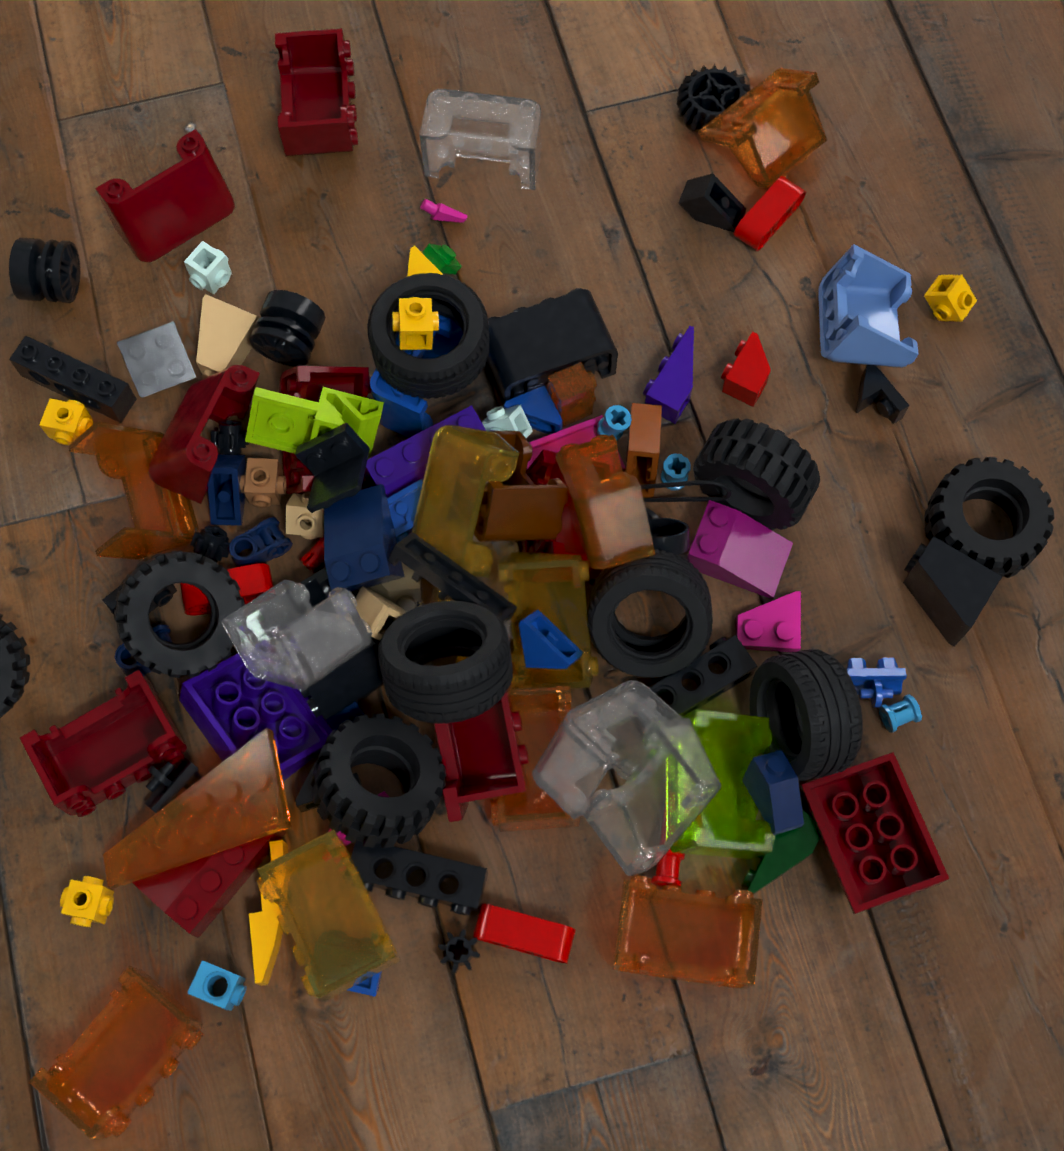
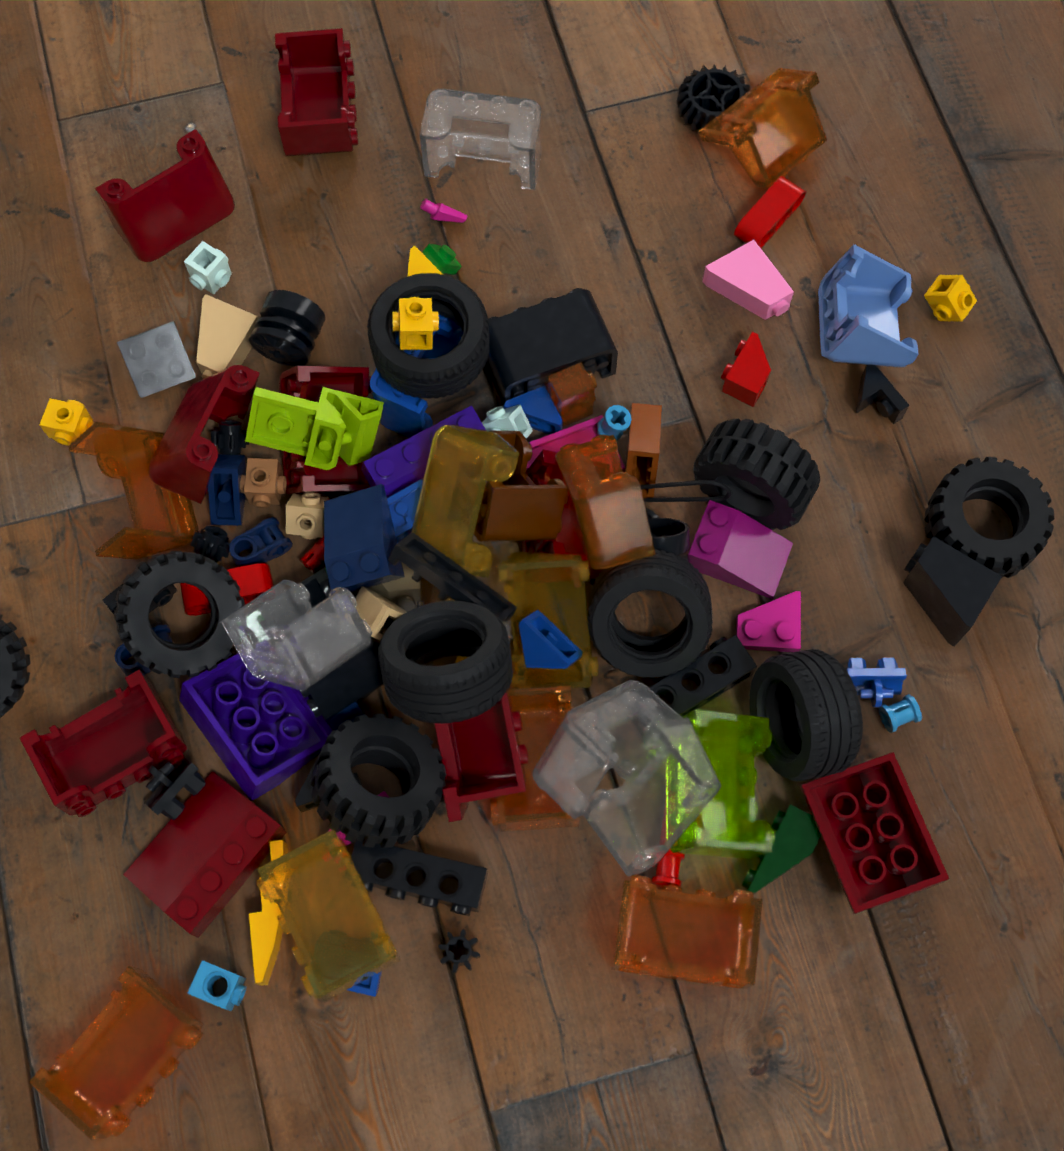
black wheel [9,238,80,303] -> none
black brick [9,335,137,423] -> none
yellow brick [60,876,114,928] -> none
clear orange wing [103,728,292,888] -> none
black bracket [295,423,370,513] -> none
red beam [472,903,576,964] -> none
dark purple slope [643,326,694,424] -> none
dark azure bush [661,453,691,491] -> none
black slope [678,173,747,233] -> none
dark blue slope [742,750,804,835] -> none
none -> bright pink slope [702,240,794,320]

